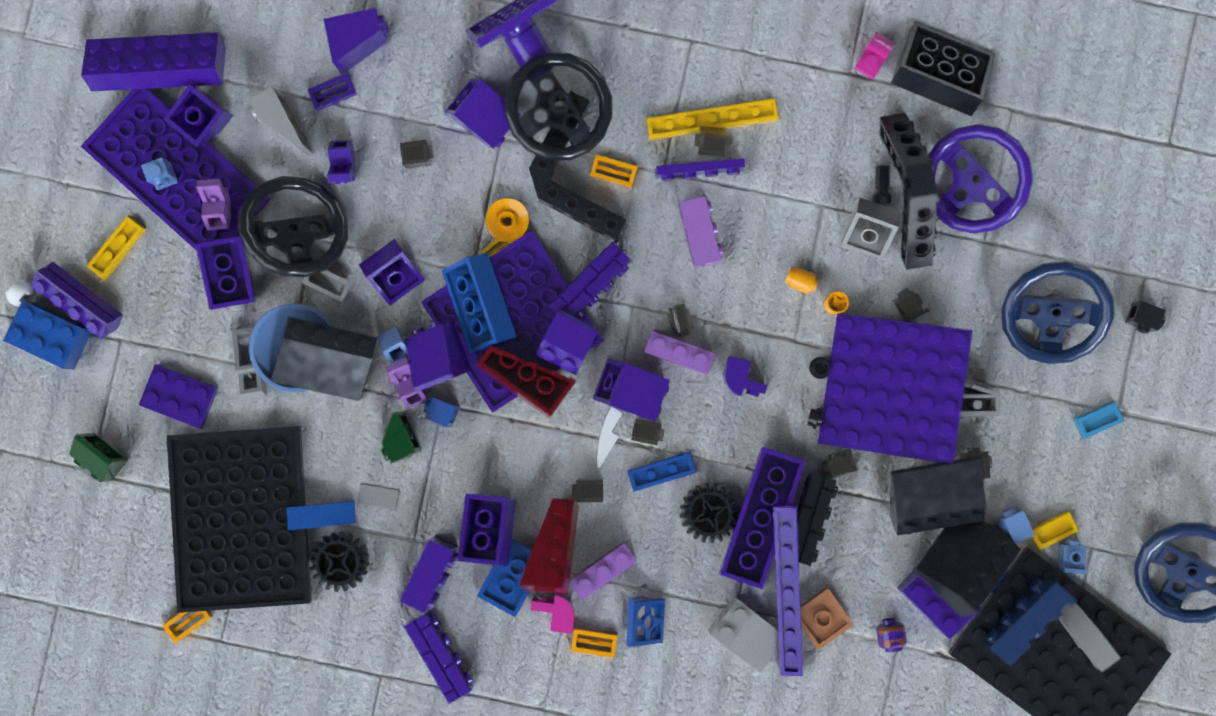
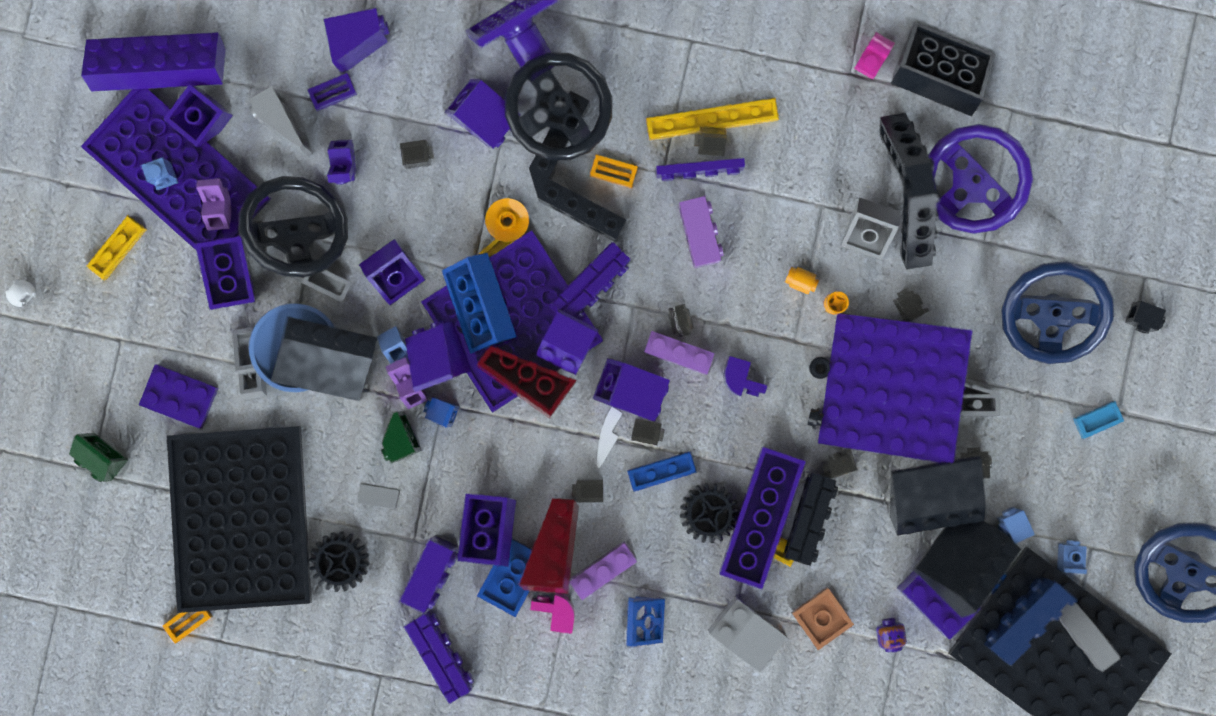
blue brick [3,300,91,370] -> none
dark purple brick [31,262,123,339] -> none
blue tile [286,501,356,530] -> none
light orange tile [571,628,618,658] -> none
dark purple plate [773,504,803,676] -> none
black bar [874,165,892,205] -> none
yellow tile [1031,511,1079,550] -> none

